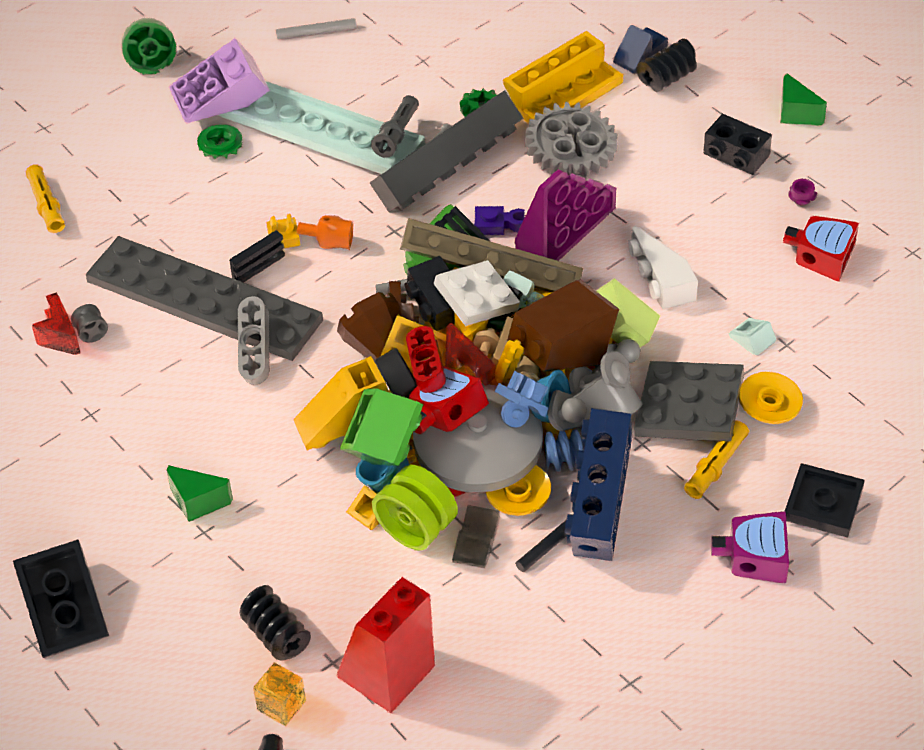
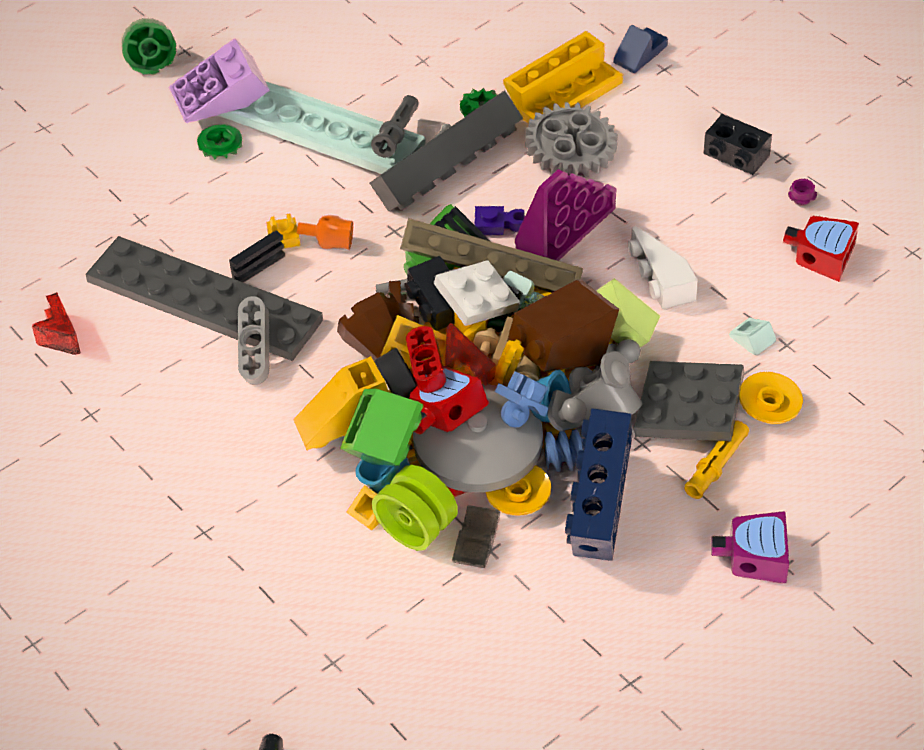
black slope [13,539,109,659] -> none
yellow pin [25,164,65,233] -> none
dark grey wheel [71,304,108,343] -> none
green slope [166,465,233,522] -> none
black piece [239,585,311,661] -> none
clear yellow brick [253,662,306,727] -> none
light grey bar [275,18,357,40] -> none
slope [337,576,435,714] -> none
black bar [515,513,574,573] -> none
black piece [636,38,697,92] -> none
green slope [780,73,827,126] -> none
black plate [785,463,865,538] -> none

